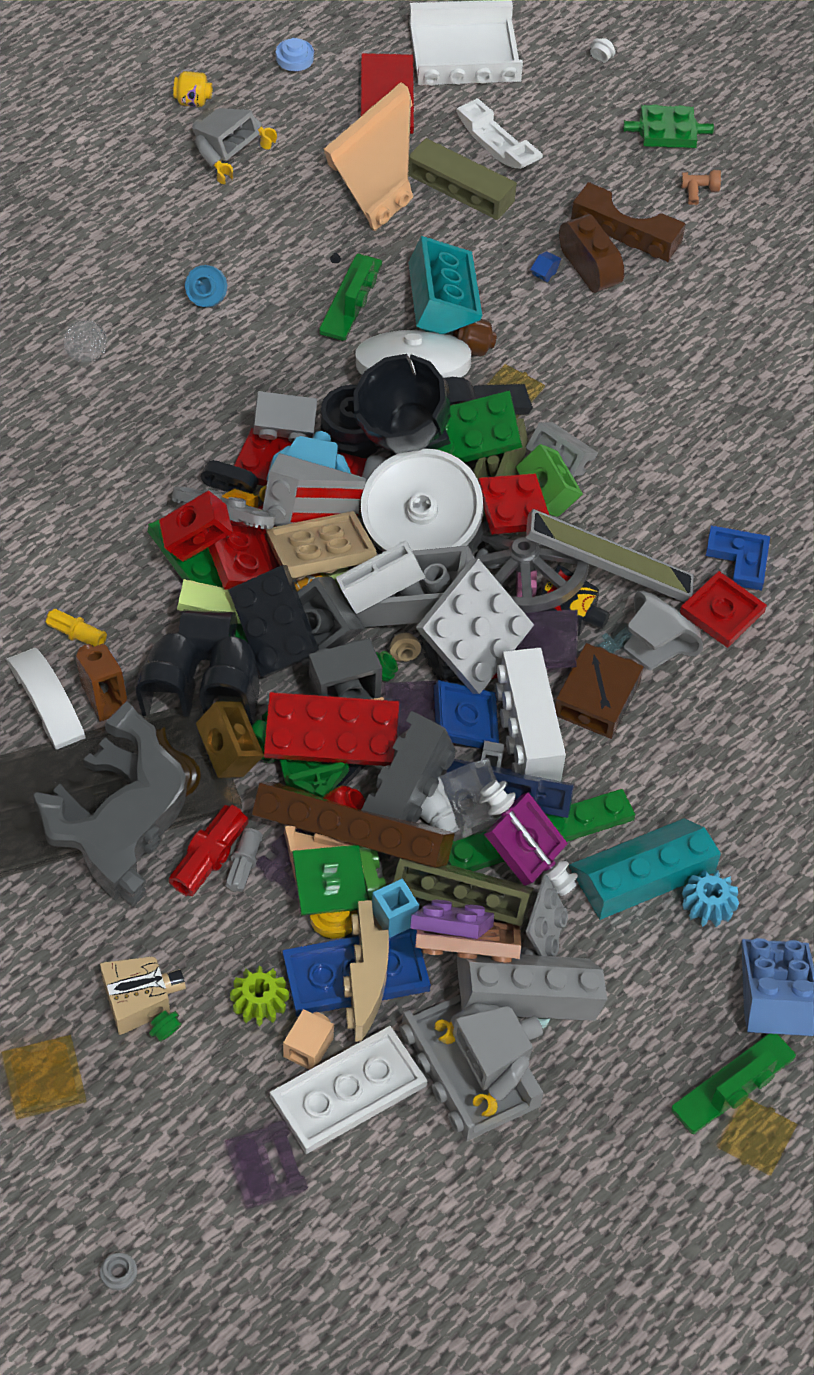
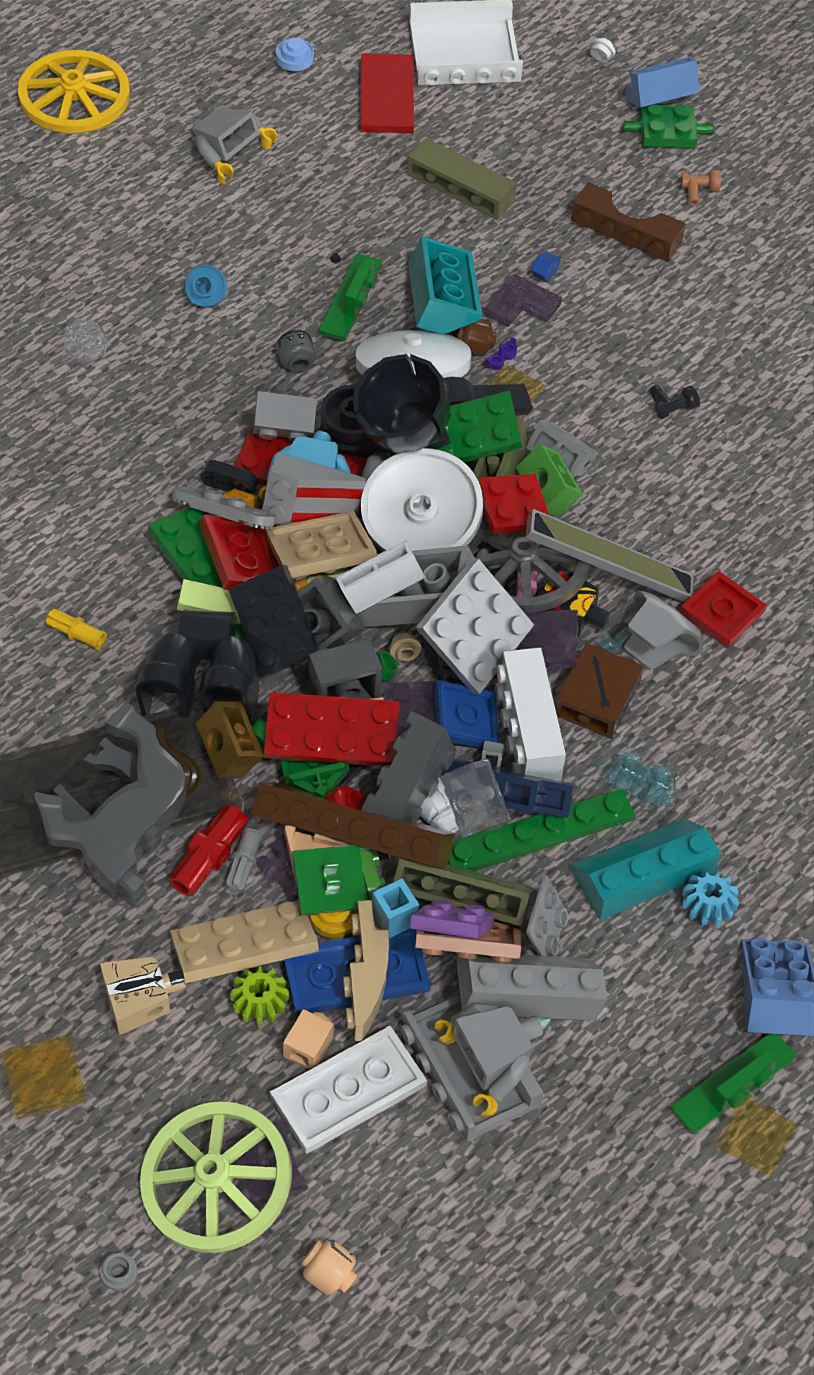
white slope [6,648,86,750] -> none
dark orange torso [75,644,127,722] -> none
green plate [149,1010,182,1042] -> none
red brick [159,490,233,562] -> none
yellow head [173,71,213,107] -> none
light nougat piece [324,83,414,231] -> none
white slope [457,98,543,169] -> none
magenta plate [479,780,578,896] -> none
reddish brown brick [559,214,624,293] -> none
blue plate [705,526,770,591] -> none
none -> yellow wheel [18,50,130,133]
none -> yellowish green wheel [140,1102,292,1253]
none -> tan plate [170,900,319,984]
none -> dark grey head [276,330,316,373]
none -> light nougat head [301,1239,357,1295]
none -> clear purple plate [484,274,562,327]
none -> dark purple piece [485,337,517,370]
none -> clear light blue hinge [608,752,677,808]
none -> medium blue piece [625,57,700,107]
none -> black piece [650,385,700,419]

